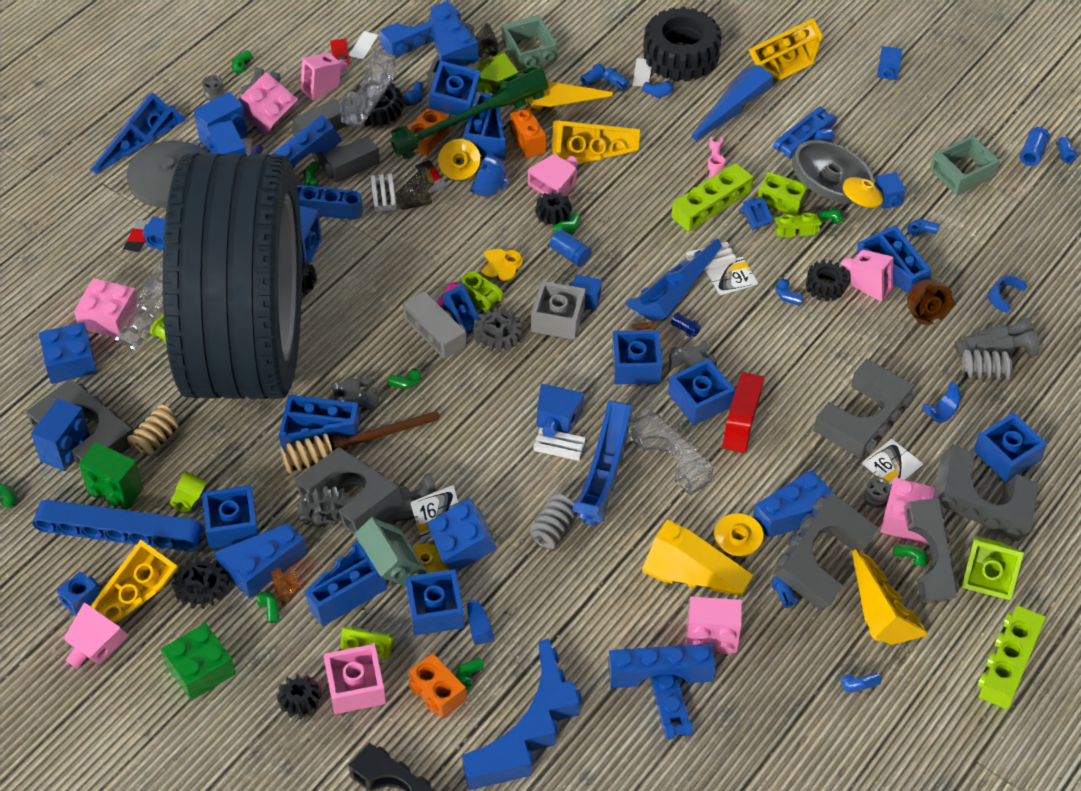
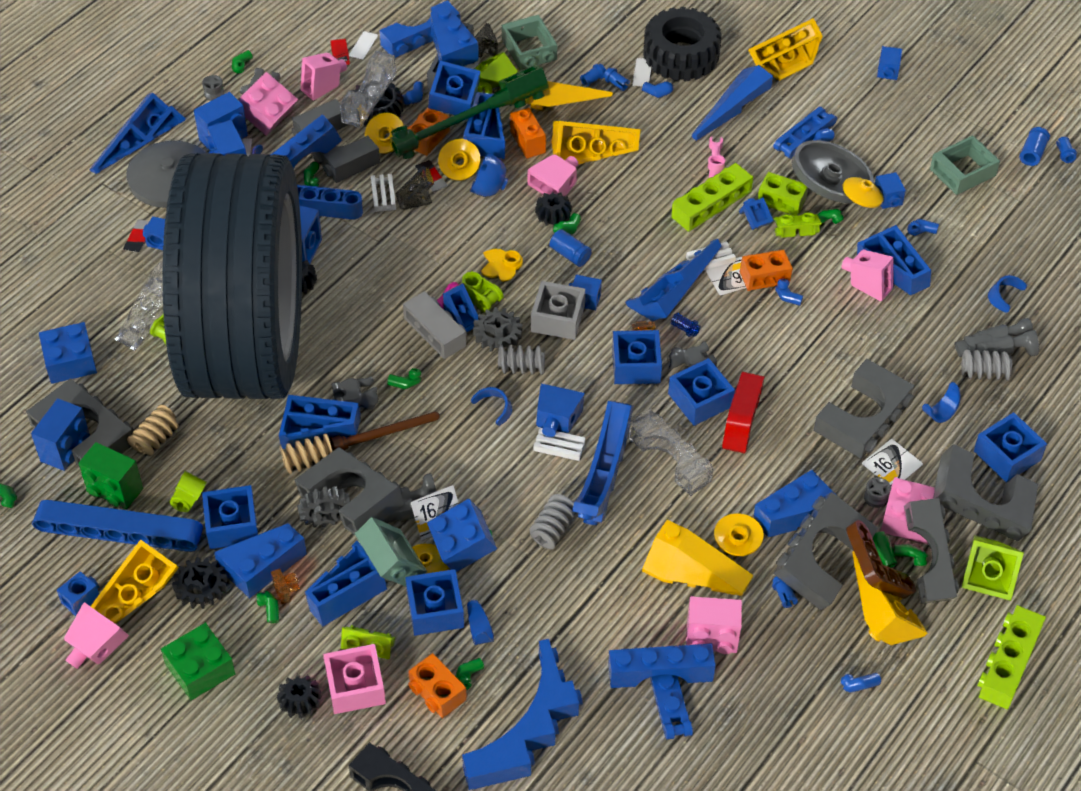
bright pink brick [74,278,139,339] -> none
black tyre [806,260,848,302] -> none
reddish brown cylinder [907,279,954,325] -> none
none -> yellow dish [365,113,404,154]
none -> blue helmet [471,387,512,426]
none -> light grey piece [498,344,545,375]
none -> orange brick [739,250,793,291]
none -> reddish brown beam [846,520,916,599]
none -> green cone [872,531,898,568]

